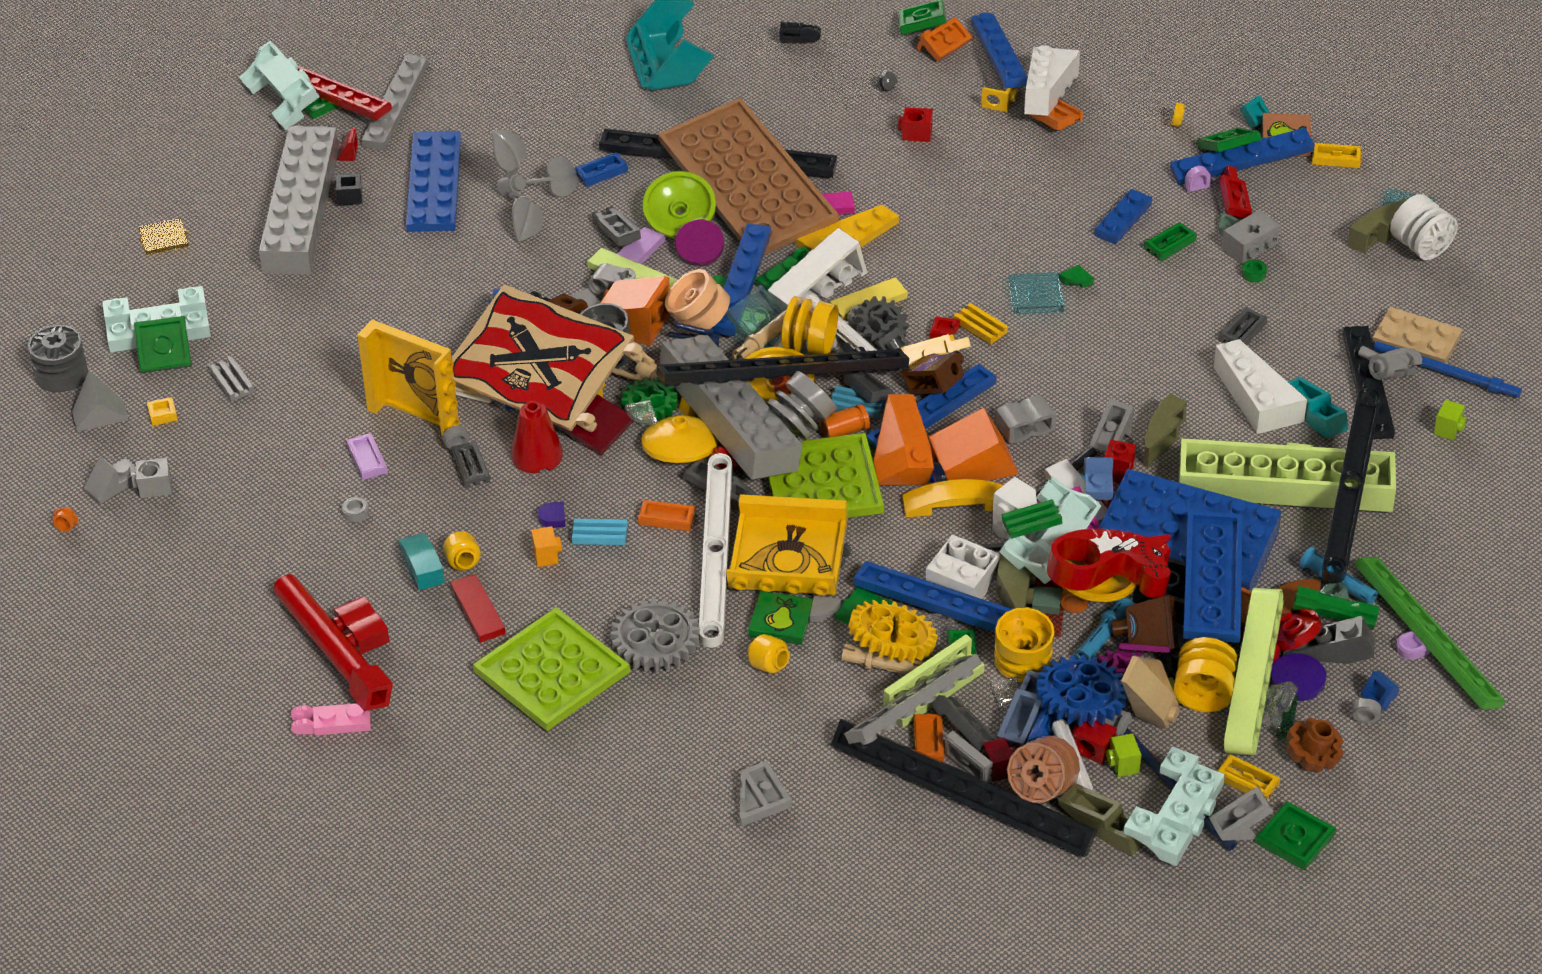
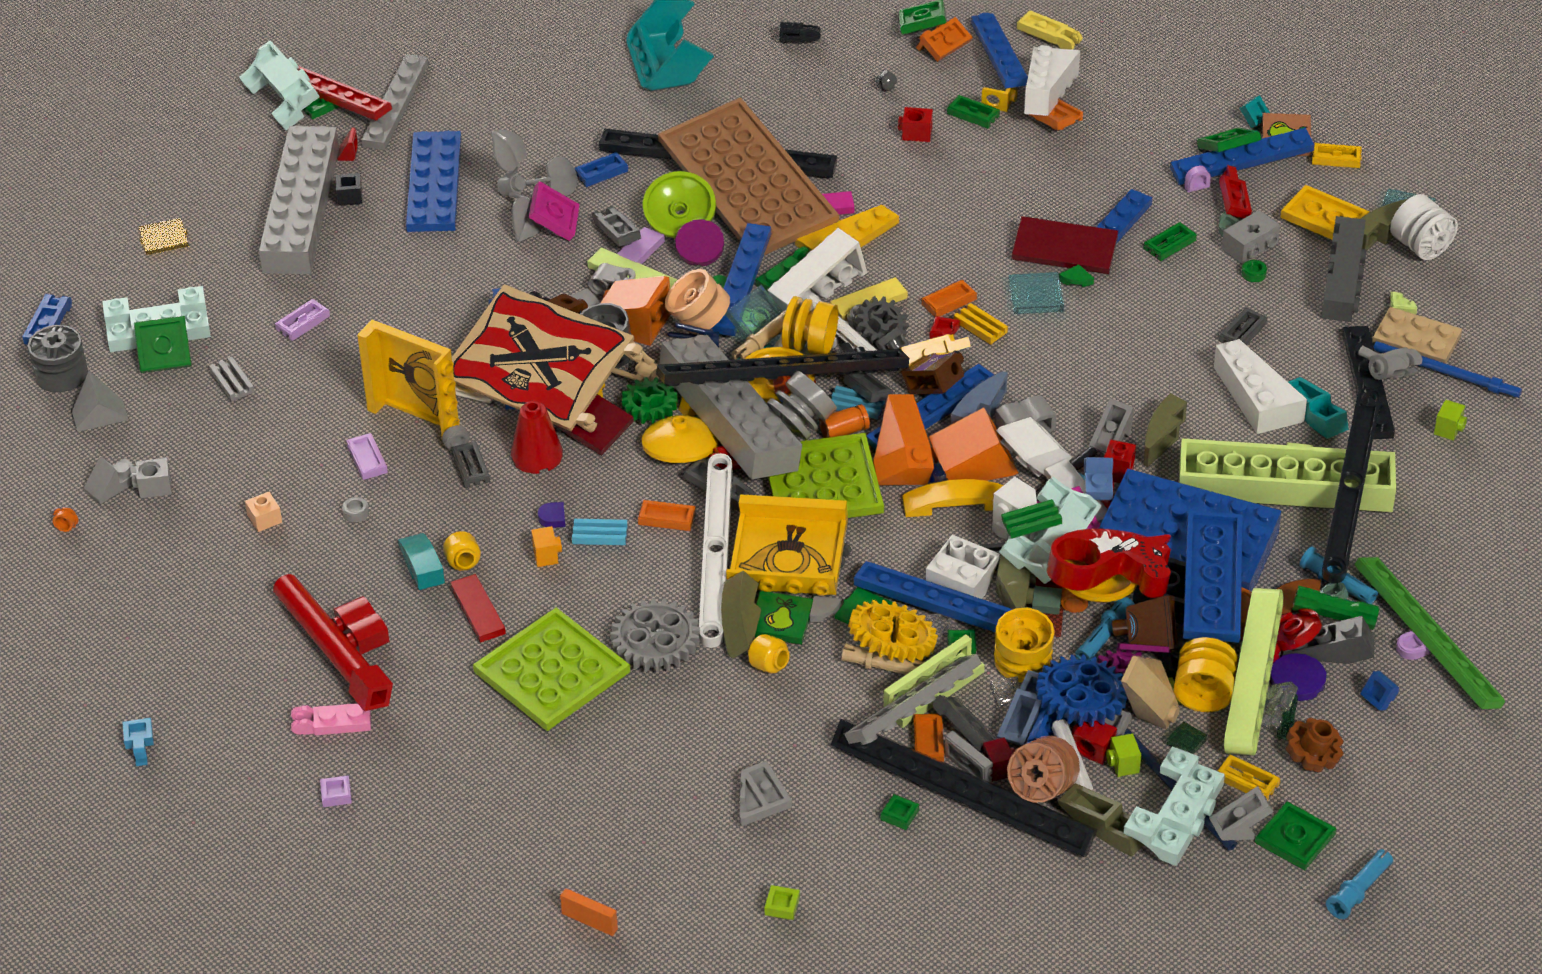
yellow tile [147,397,178,426] -> none
clear tile [625,400,657,425] -> none
yellow tile [1171,102,1185,127] -> none
light grey tile [1352,699,1381,723] -> none
none -> plate [22,294,72,345]
none -> dark azure plate [122,717,154,766]
none -> light nougat plate [245,492,282,532]
none -> lavender tile [275,299,330,341]
none -> lavender tile [320,775,352,807]
none -> dark pink plate [529,181,580,241]
none -> orange tile [560,888,618,936]
none -> olive slope [721,571,761,659]
none -> lime plate [764,885,800,920]
none -> green tile [880,794,919,830]
none -> orange tile [921,280,977,317]
none -> green tile [947,95,1000,129]
none -> sand blue slope [951,371,1008,425]
none -> white slope [996,417,1072,477]
none -> dark red tile [1012,216,1118,274]
none -> light yellow hinge [1017,10,1082,50]
none -> clear green tile [1167,721,1207,754]
none -> yellow plate [1280,184,1370,240]
none -> dark grey wedge [1321,216,1367,322]
none -> dark azure pin [1326,849,1393,919]
none -> yellowish green tile [1390,291,1417,315]

